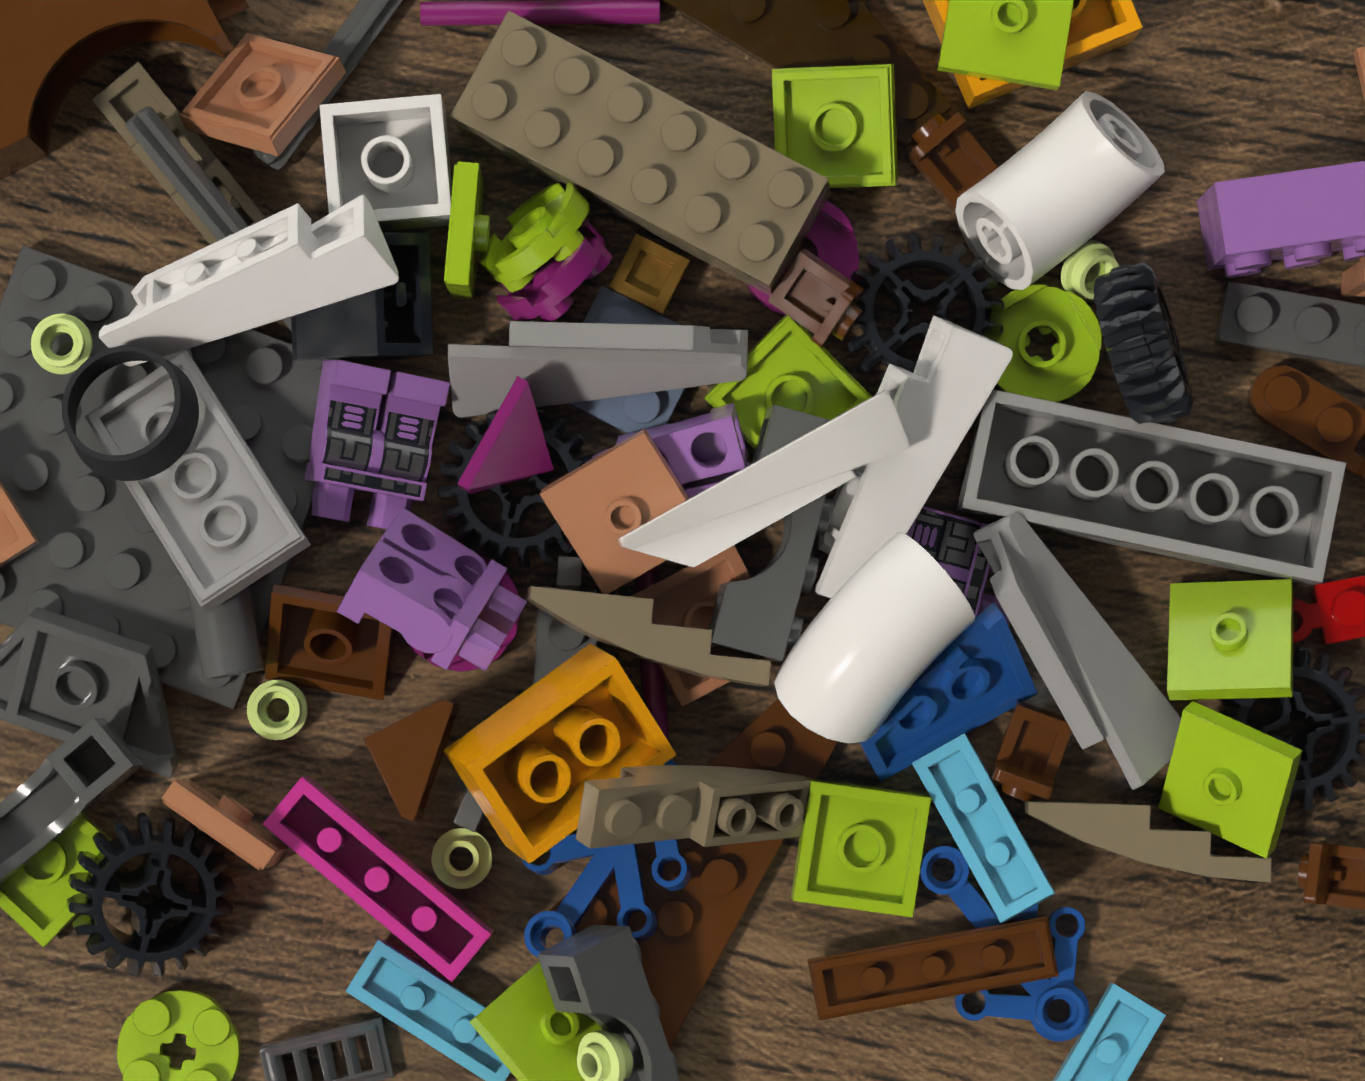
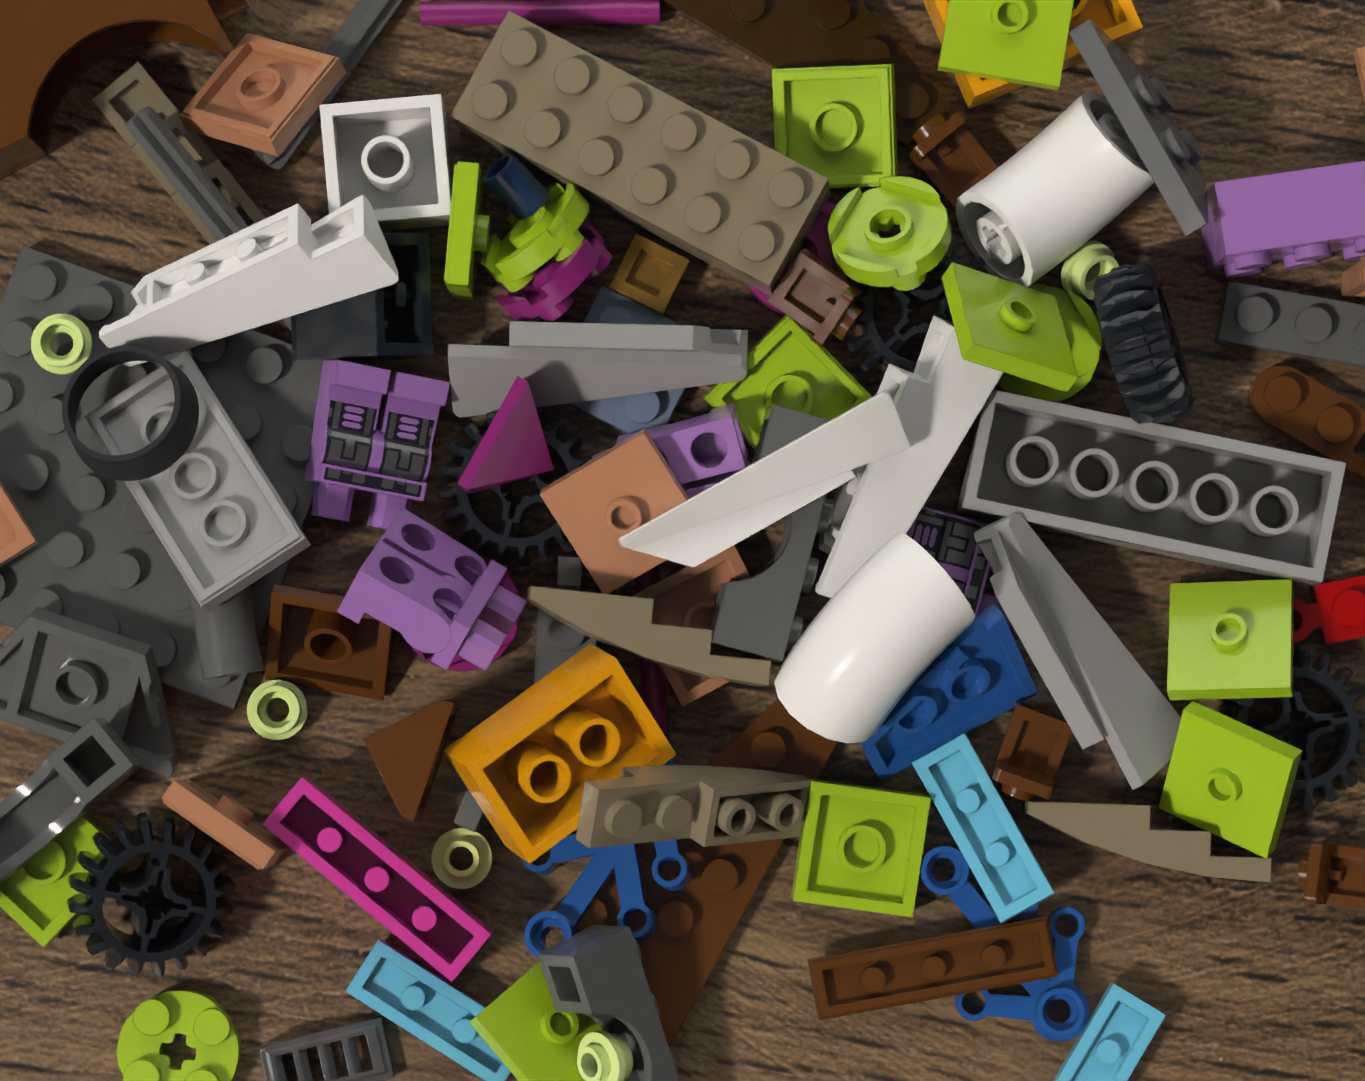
none -> dark blue hinge [482,152,550,220]
none -> lime plate [828,176,952,291]
none -> lime plate [942,262,1079,392]
none -> dark grey wing [1068,19,1209,236]

